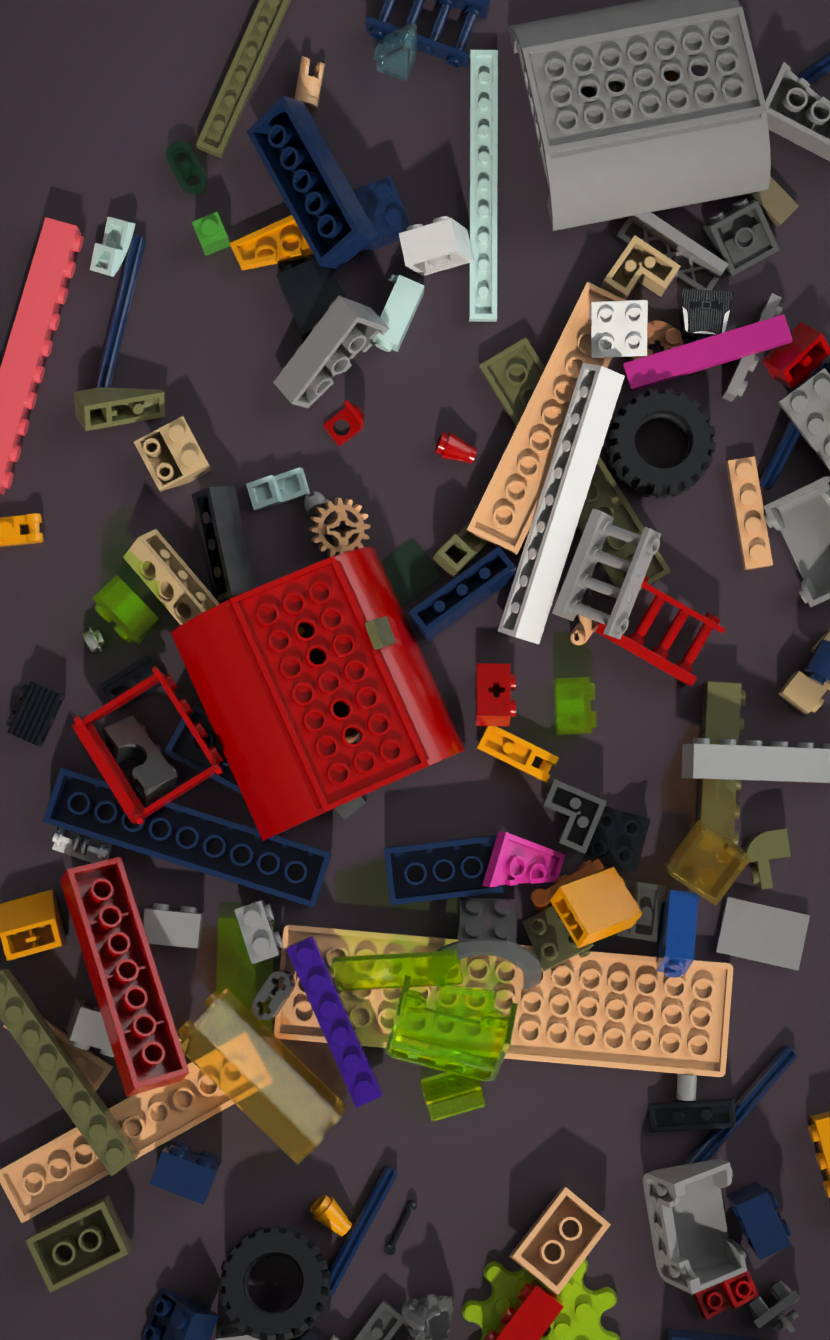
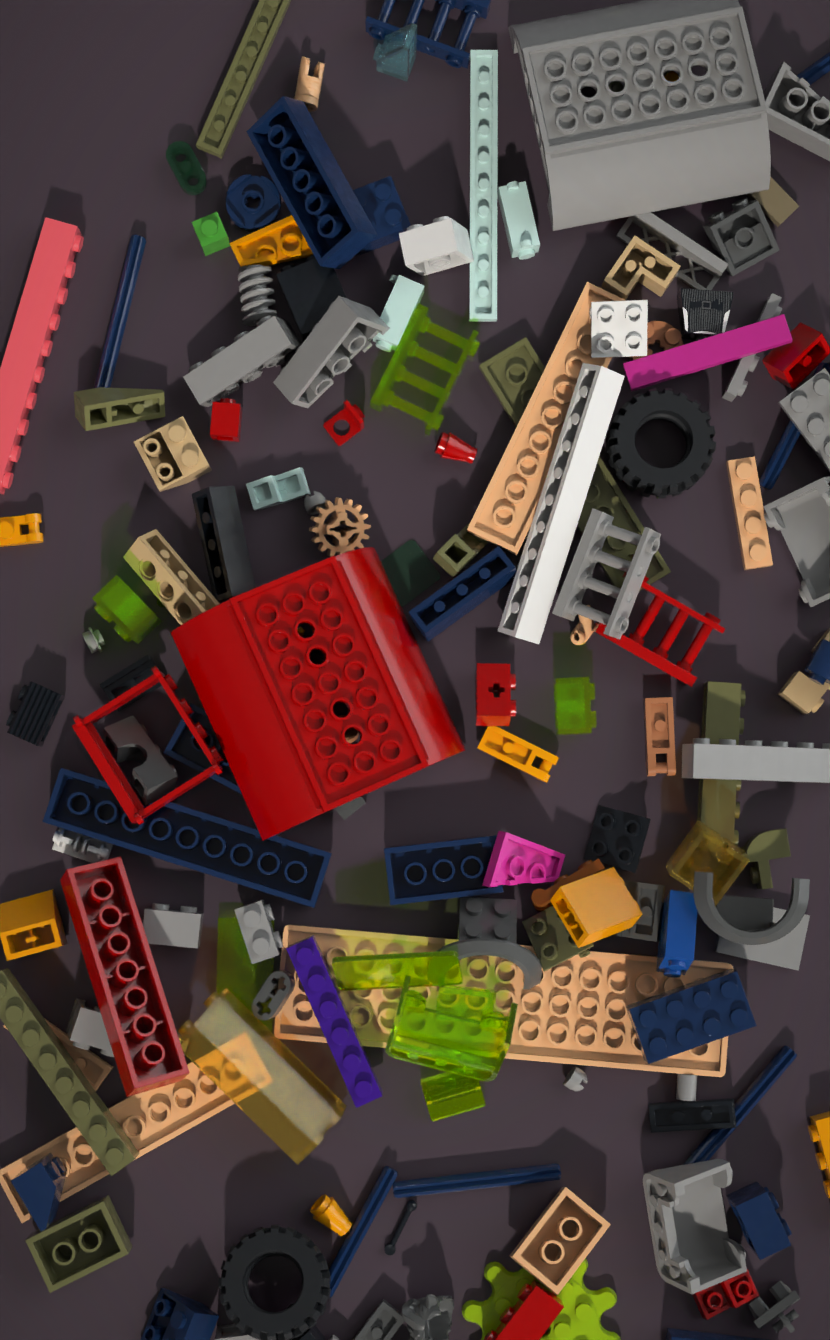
light aqua slope [90,217,135,277] -> none
dark blue brick [150,1140,221,1205] -> none
olive tile [365,616,396,650] -> none
dark grey brick [541,779,607,854] -> none
none -> dark blue slope [11,1153,66,1231]
none -> light grey wedge [183,315,302,407]
none -> red brick [210,398,243,442]
none -> dark blue plate [226,174,281,232]
none -> light grey piece [238,265,277,326]
none -> clear neon green fence [370,304,481,436]
none -> dark blue axle [393,1163,561,1198]
none -> light aqua brick [497,181,540,260]
none -> light grey hinge [563,1066,588,1091]
none -> dark blue brick [625,969,757,1064]
none -> nougat plate [644,697,676,777]
none -> dark grey piece [693,871,810,945]

